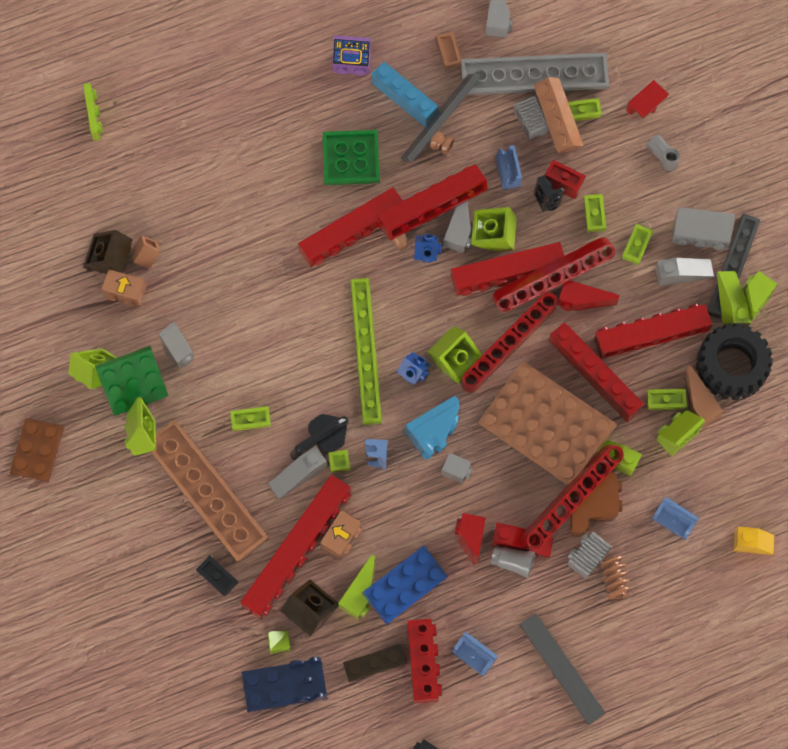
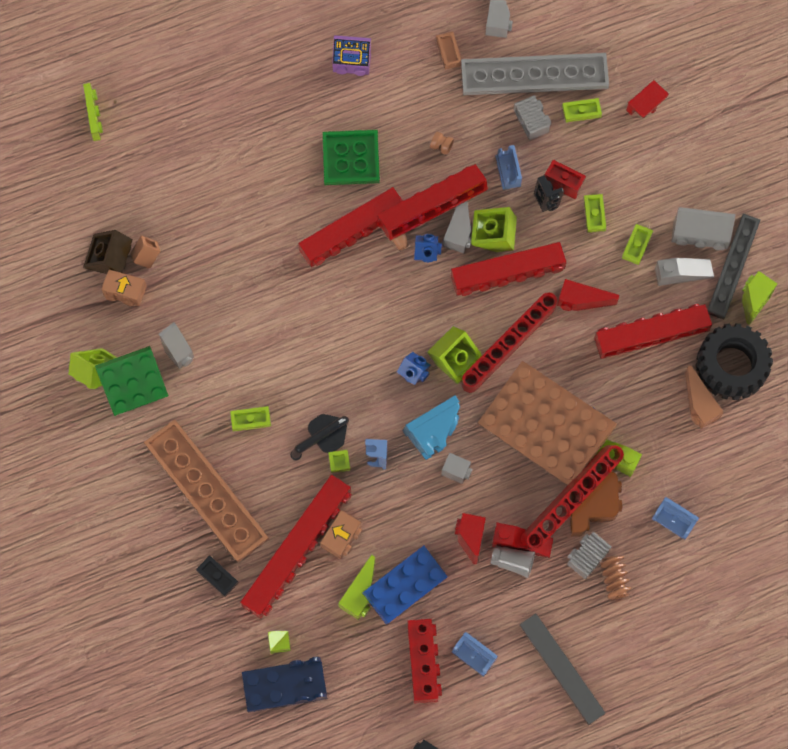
dark orange plate [10,418,64,482] -> none
lime slope [124,397,156,456] -> none
light grey slope [268,446,327,500] -> none
dark brown slope [280,580,339,636] -> none
dark brown plate [343,645,406,683] -> none
lime tile [350,278,382,425] -> none
dark azure brick [372,62,438,127] -> none
dark grey tile [401,73,479,162] -> none
red beam [492,237,616,312] -> none
nougat brick [534,77,583,153] -> none
red brick [549,322,644,423] -> none
lime plate [646,389,687,410] -> none
light grey piece [647,135,680,171] -> none
lime slope [656,410,705,457] -> none
lime slope [717,271,751,327] -> none
yellow slope [733,526,774,555] -> none

